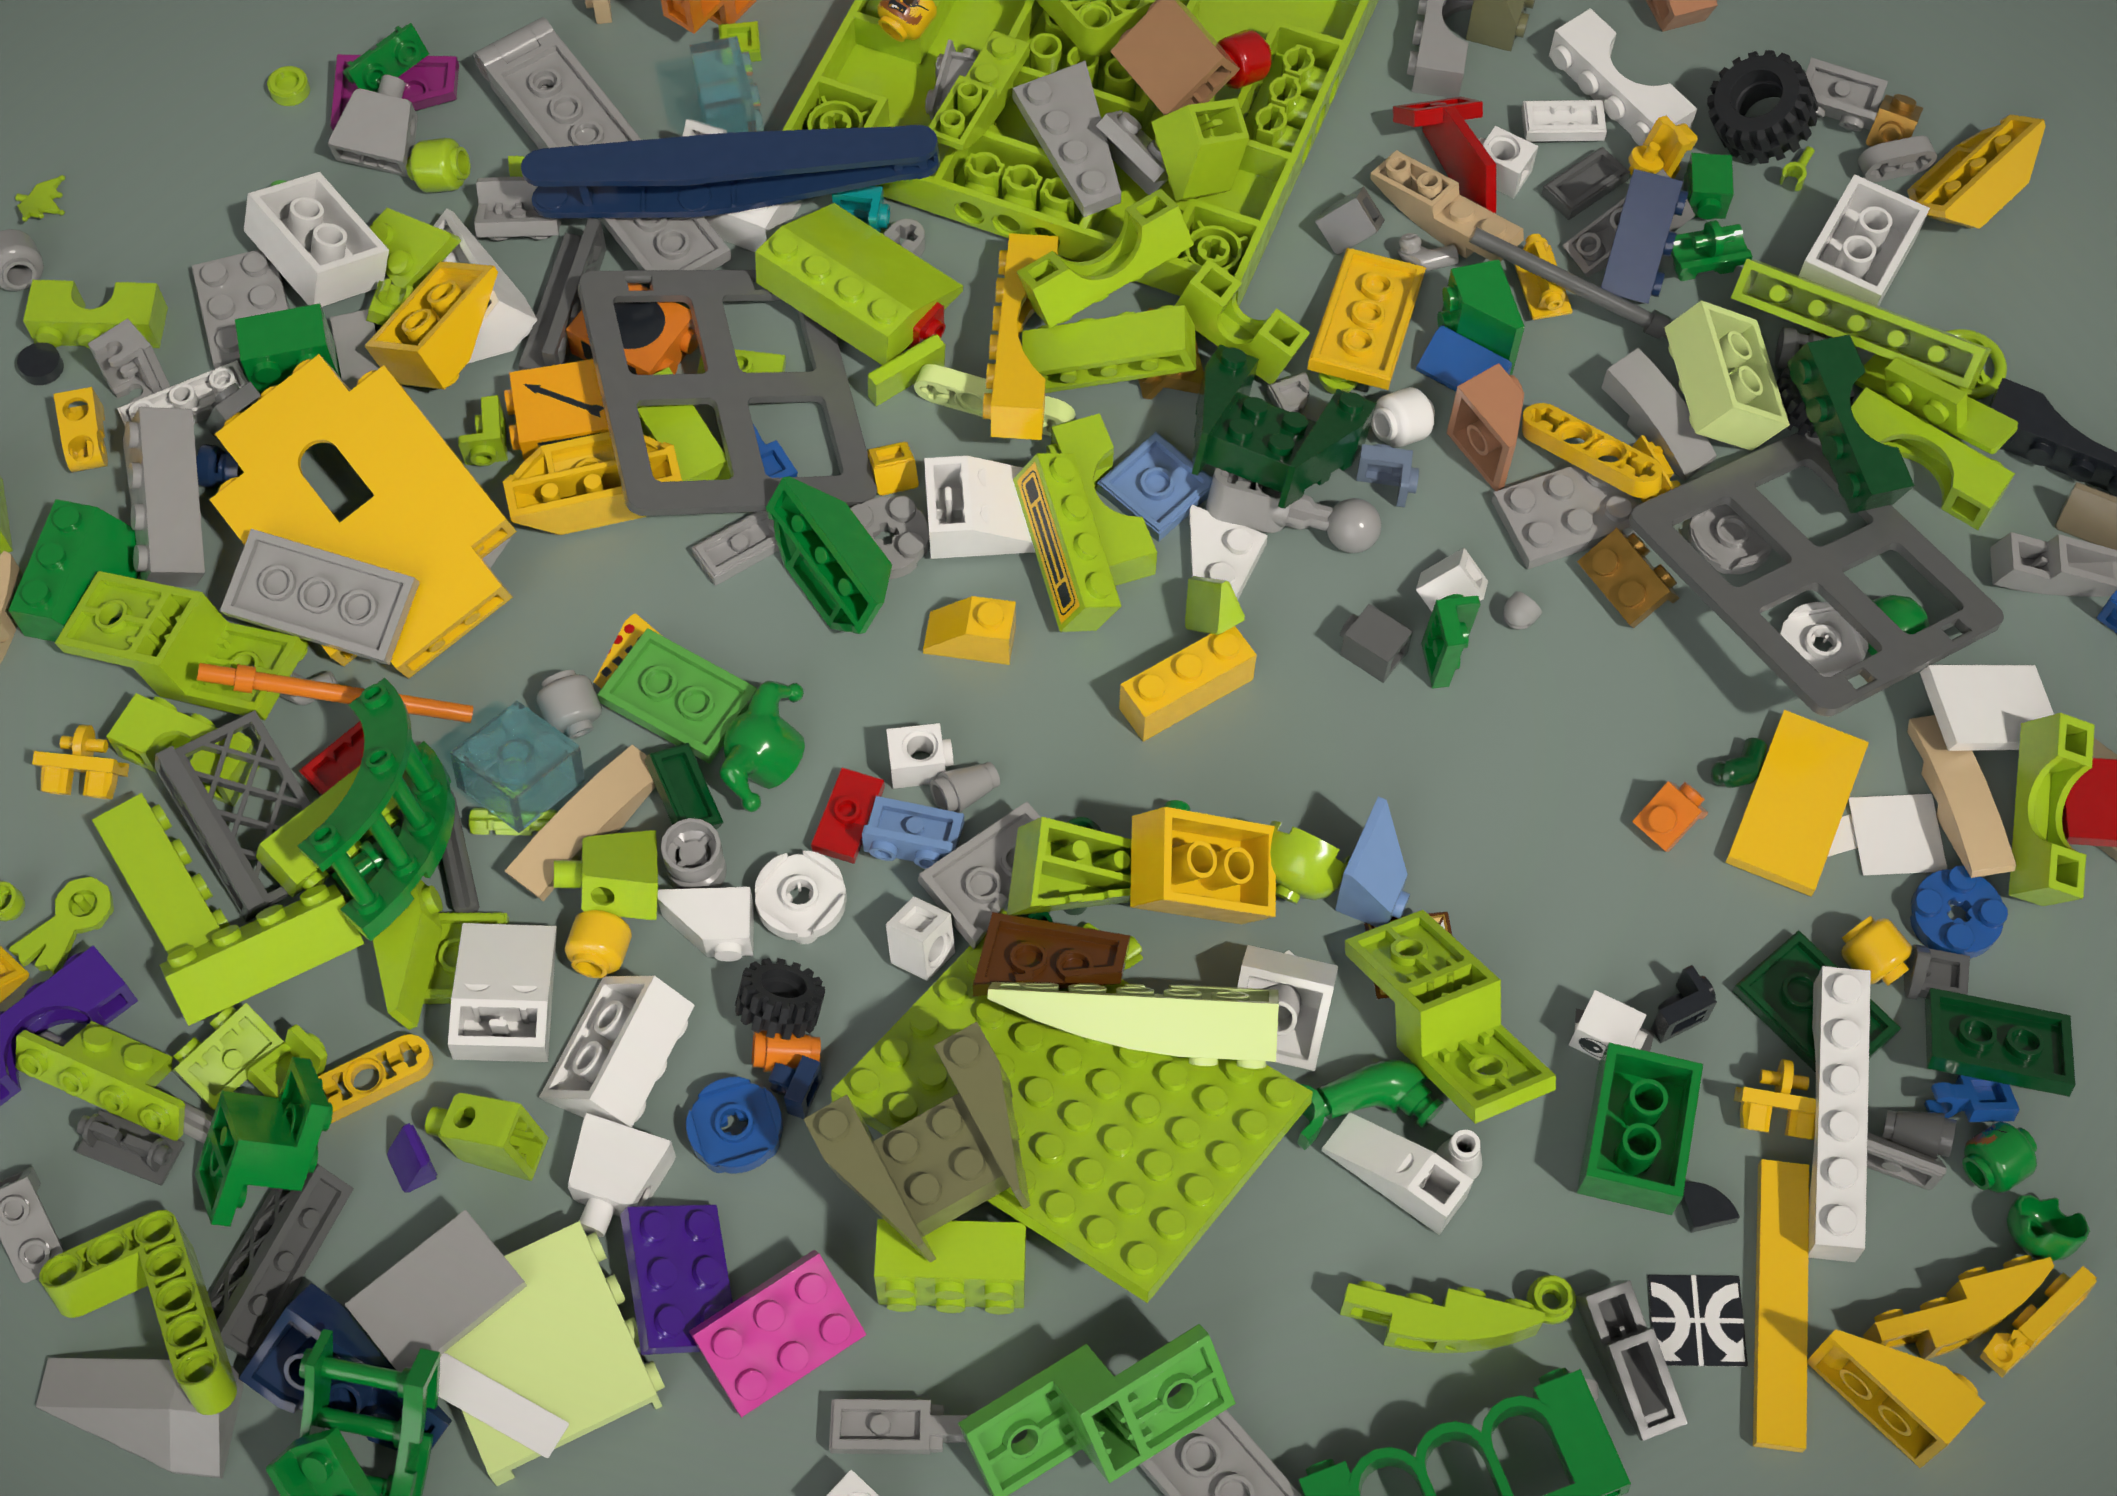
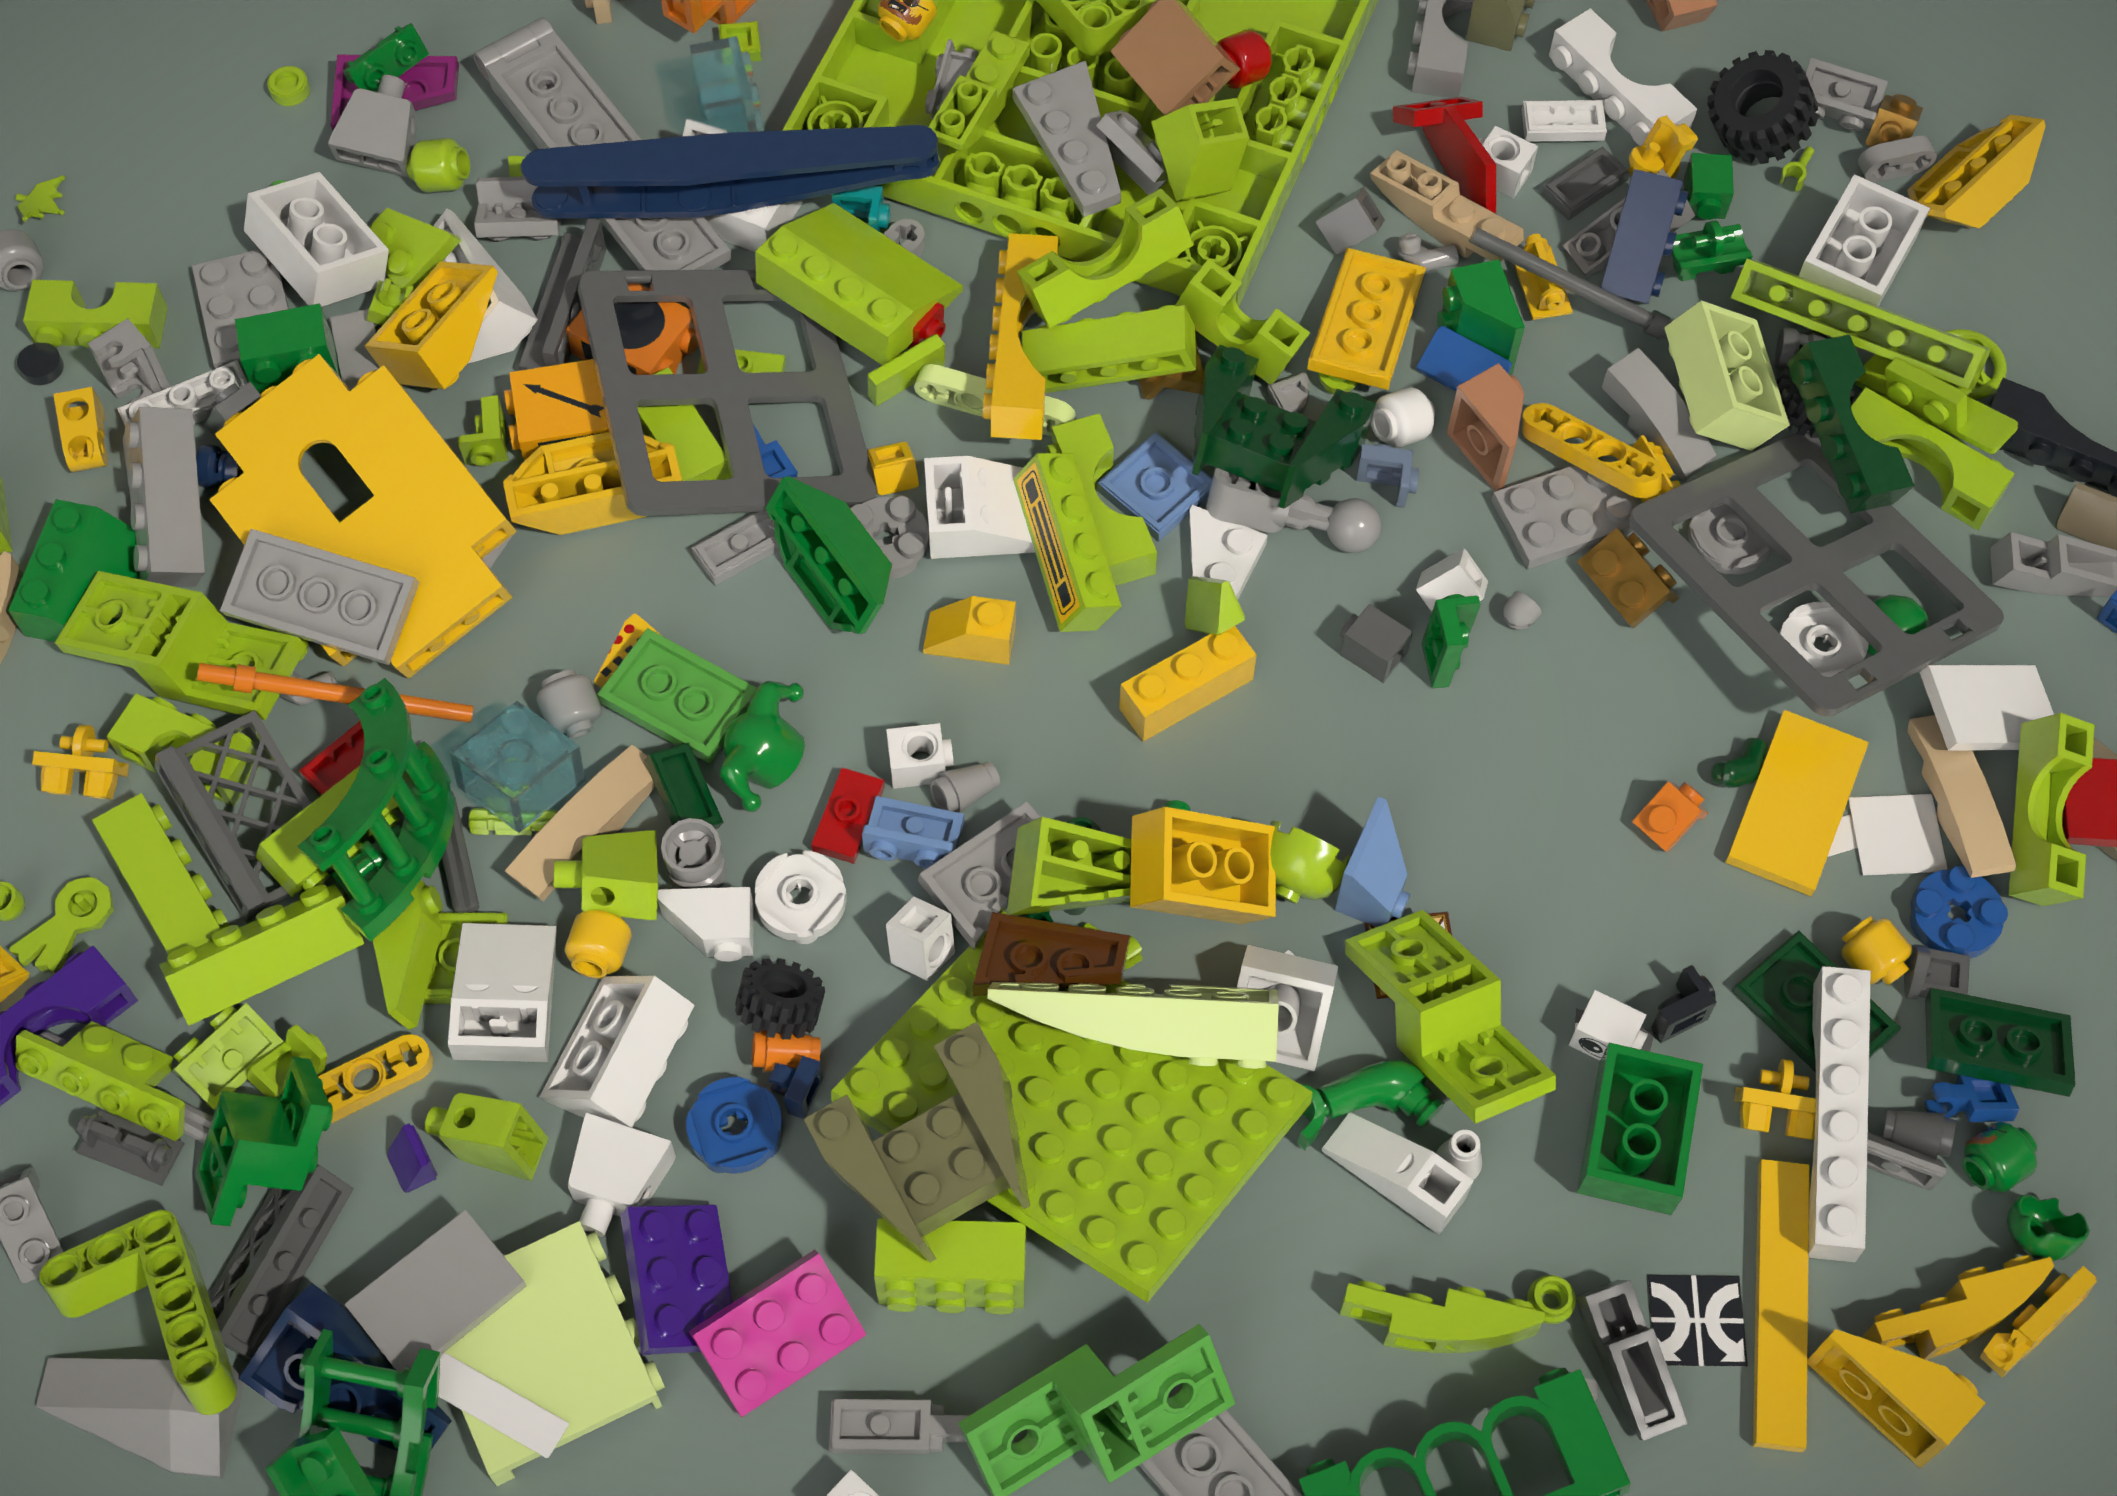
black tile [1680,1182,1740,1233] -> none

